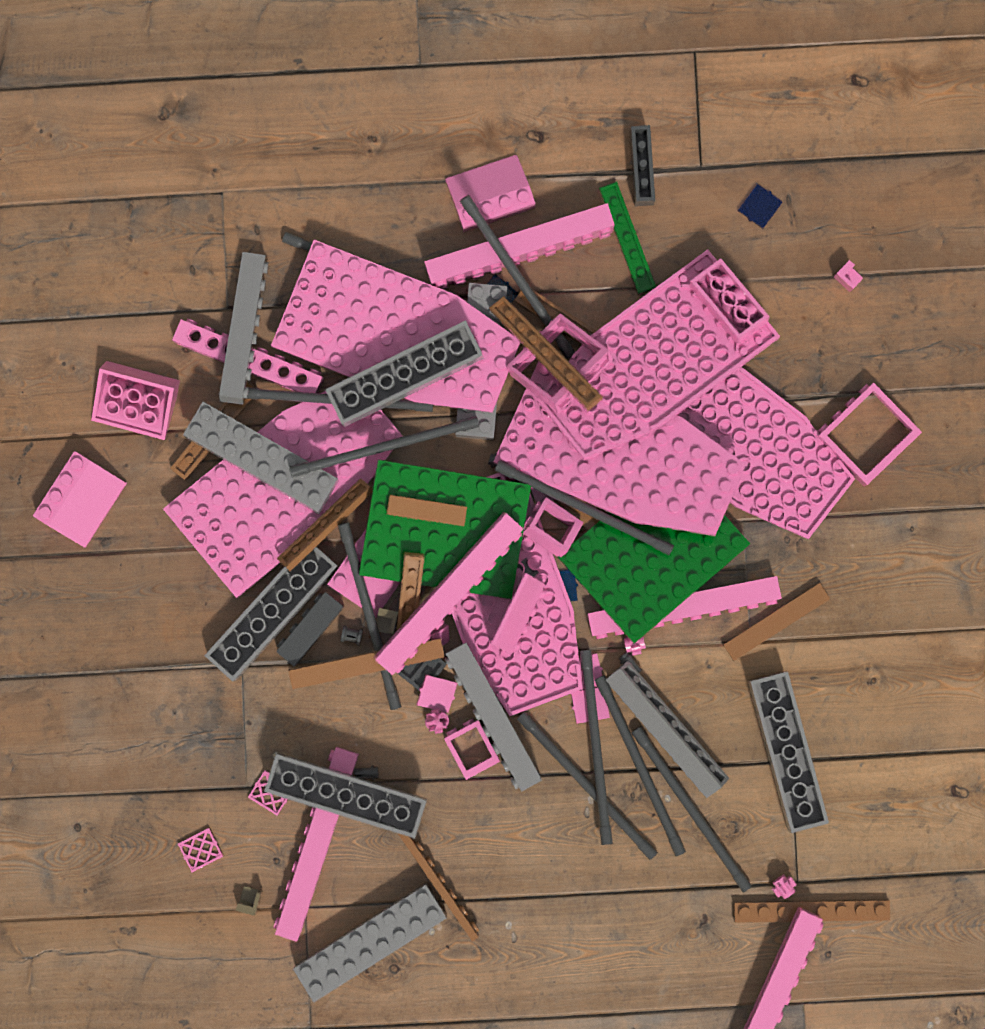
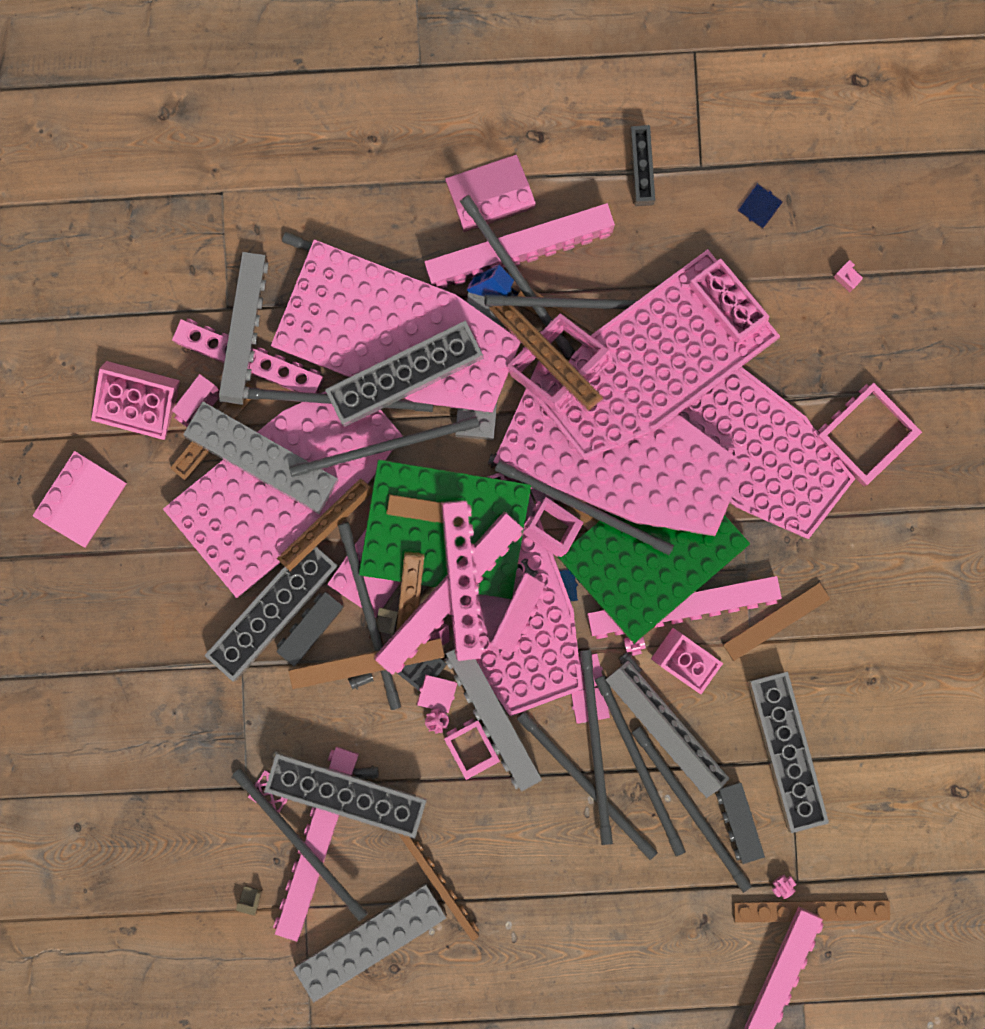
bright pink window [178,828,223,872] -> none
dark grey bush [341,625,363,646] -> none
green tile [599,182,656,295] -> none
none -> bright pink window [172,374,220,427]
none -> dark grey piece [232,768,368,921]
none -> dark grey pin [348,673,374,690]
none -> bright pink brick [441,500,484,661]
none -> blue slope [467,265,514,297]
none -> dark grey piece [484,294,638,309]
none -> bright pink slope [651,628,723,694]
none -> dark grey brick [716,781,765,864]

